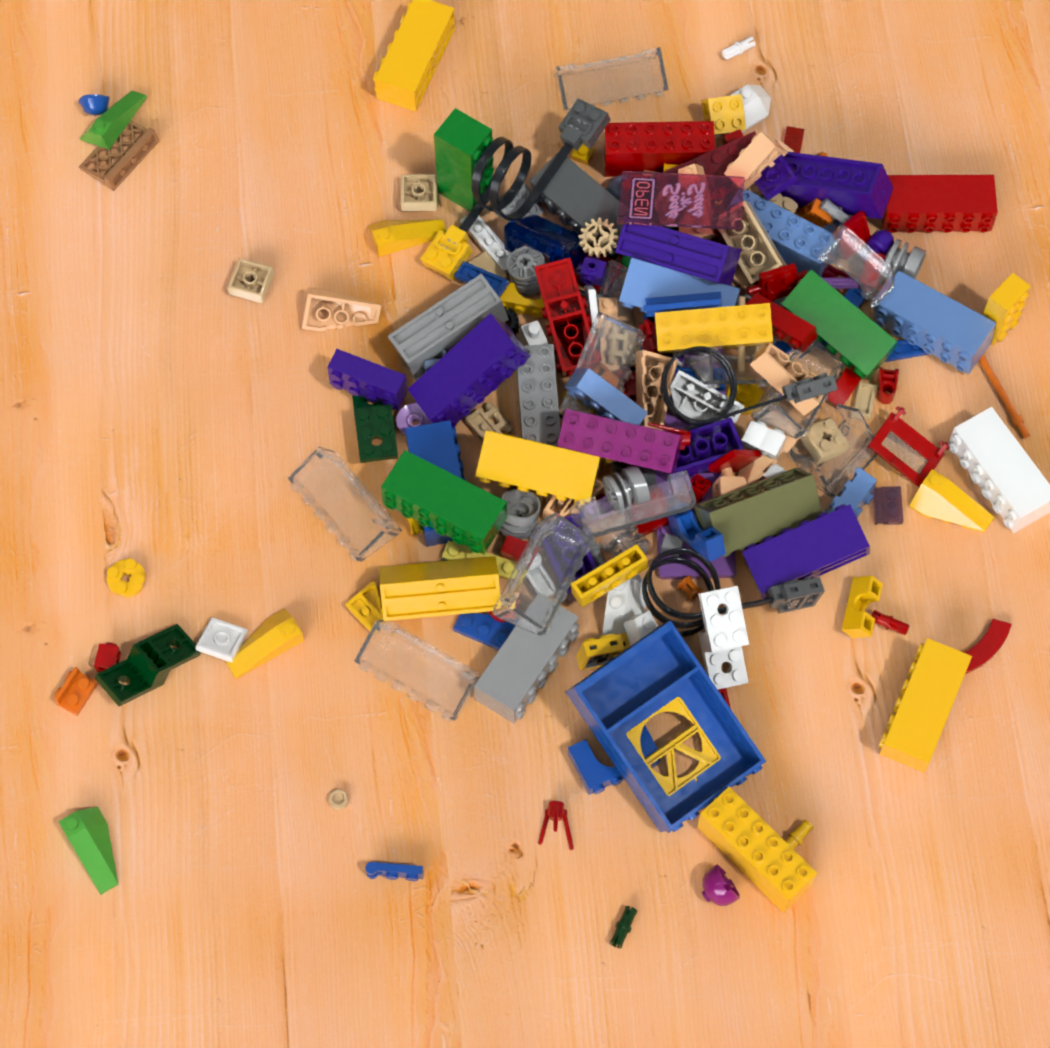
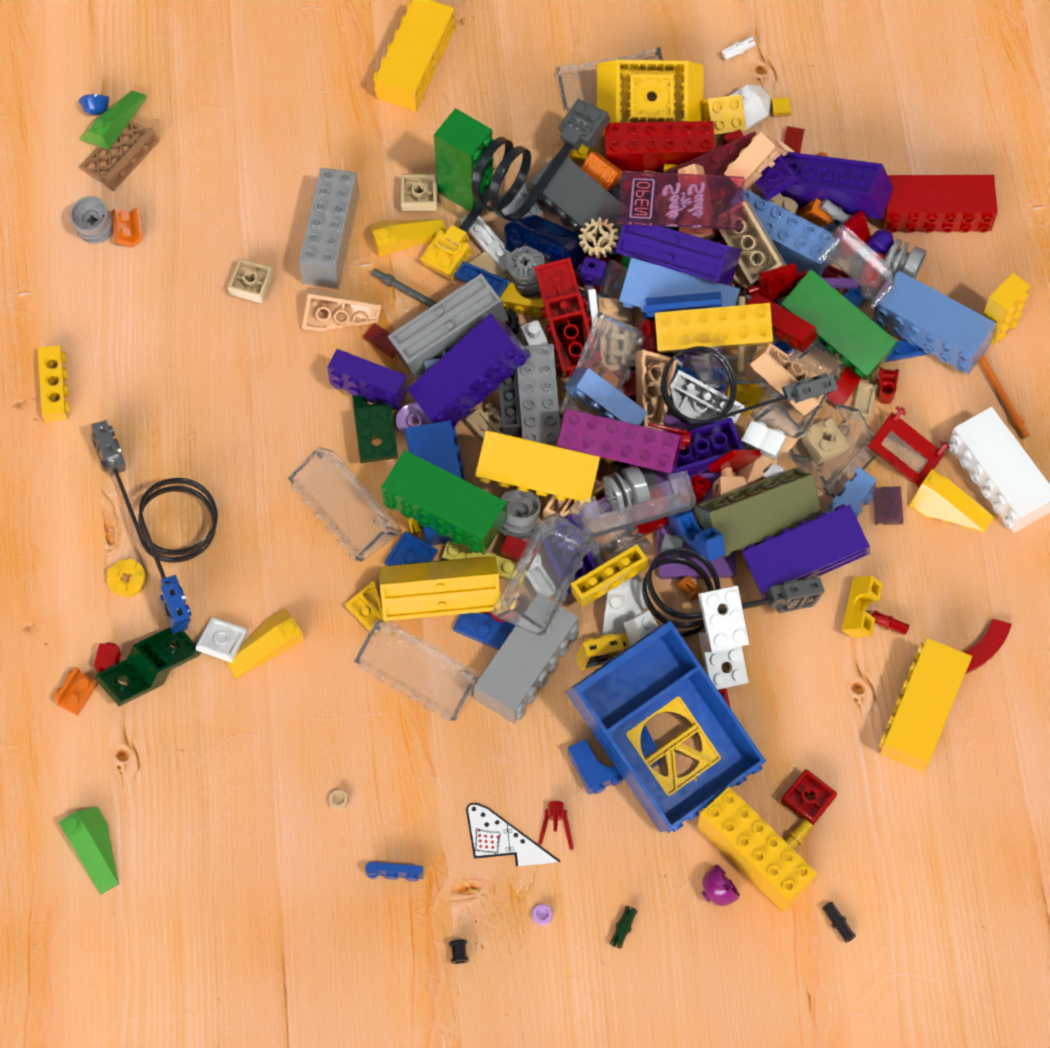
none -> yellow brick [38,345,70,423]
none -> light grey wheel [70,196,113,244]
none -> piece [91,420,218,634]
none -> orange bracket [111,208,143,247]
none -> light grey brick [299,167,359,289]
none -> clear red tile [363,323,396,359]
none -> dark grey bar [372,268,438,307]
none -> blue plate [384,531,438,566]
none -> black bush [449,939,469,964]
none -> white sticker [466,803,561,866]
none -> dark grey brick [499,369,522,438]
none -> lavender tile [532,904,553,926]
none -> orange brick [581,152,624,191]
none -> yellow slope [596,60,704,135]
none -> yellow tile [771,97,791,117]
none -> red brick [781,769,837,825]
none -> black pin [822,901,856,943]

